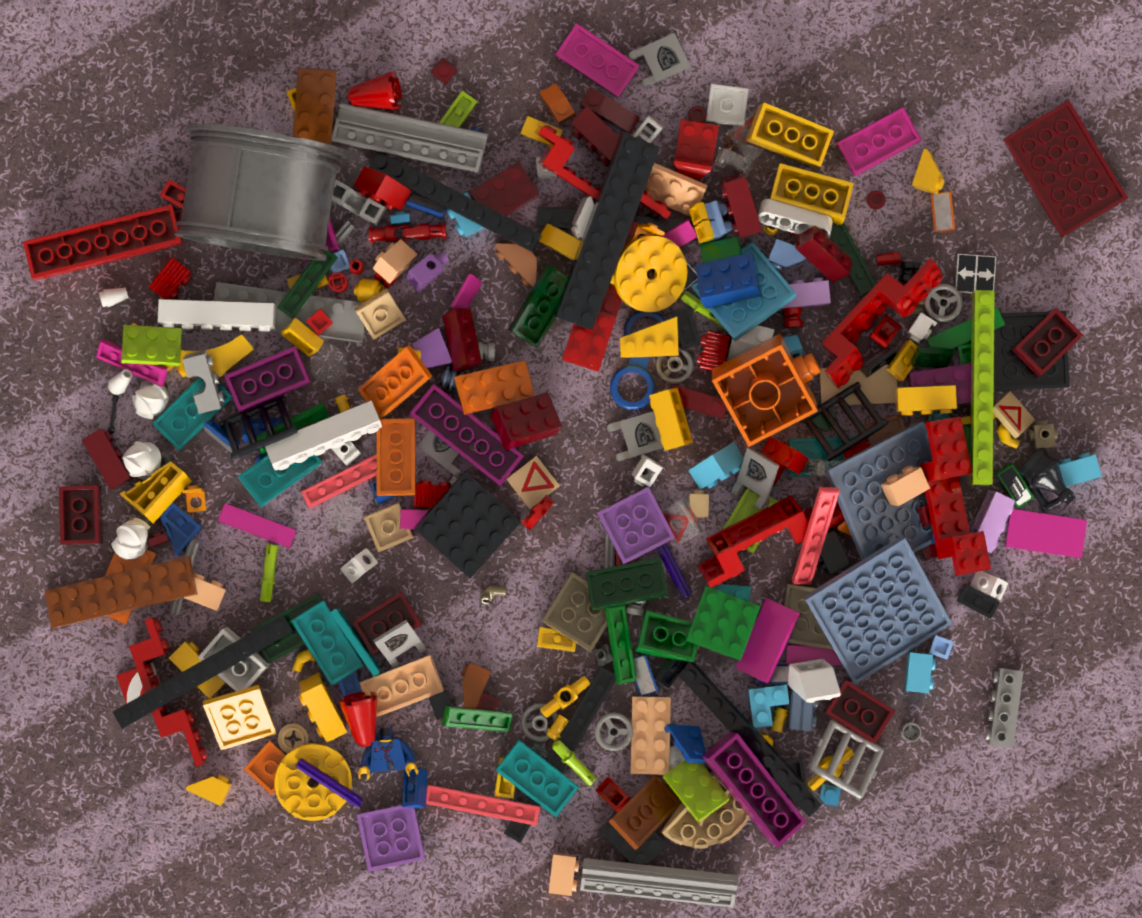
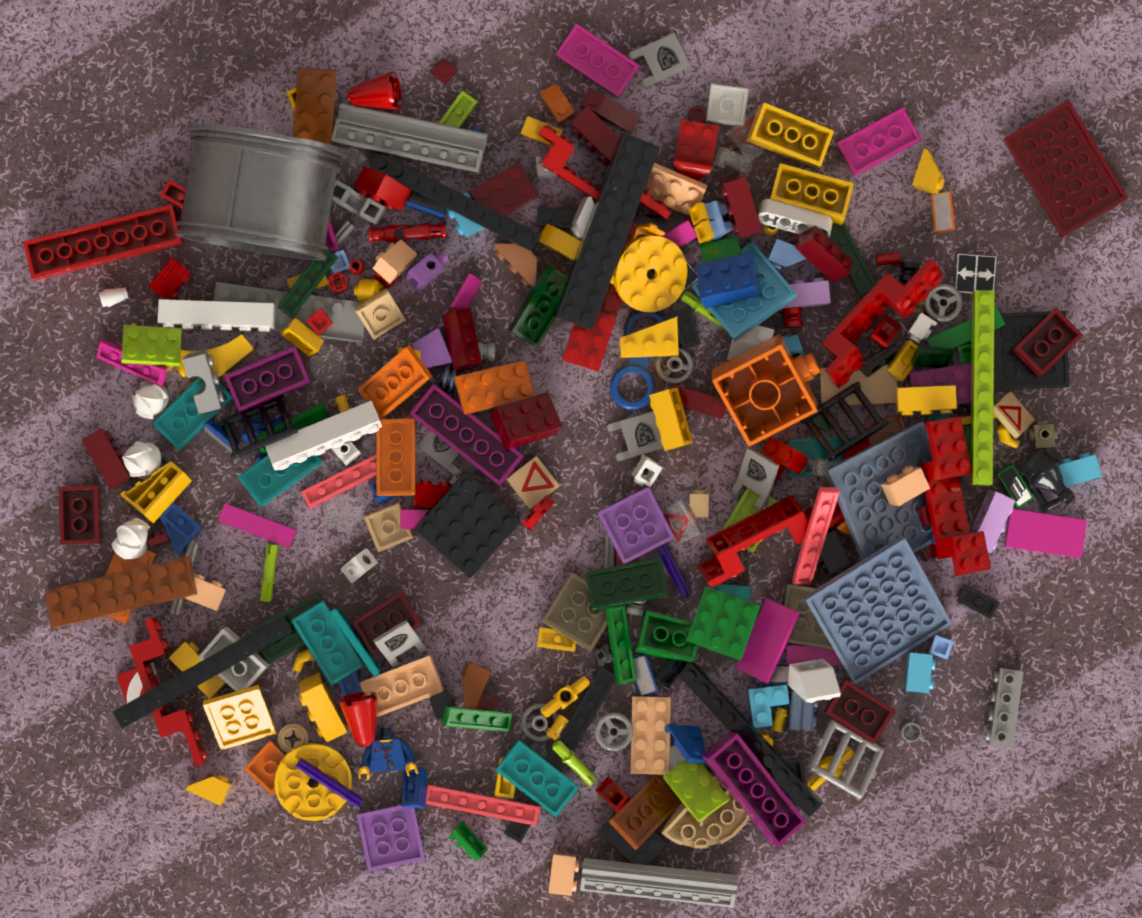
black hinge [107,394,119,434] -> none
white cone [108,369,133,395] -> none
light orange bracket [182,485,207,513] -> none
dark azure plate [390,211,411,225] -> none
dark tan arm [480,585,506,605] -> none
white slope [633,116,664,143] -> none
medium azure brick [688,442,744,490] -> none
red brick [697,330,730,372] -> none
dark azure plate [819,784,841,806] -> none
dark red plate [866,190,886,210] -> none
white bracket [970,571,1008,600] -> none
none -> green plate [448,821,488,861]

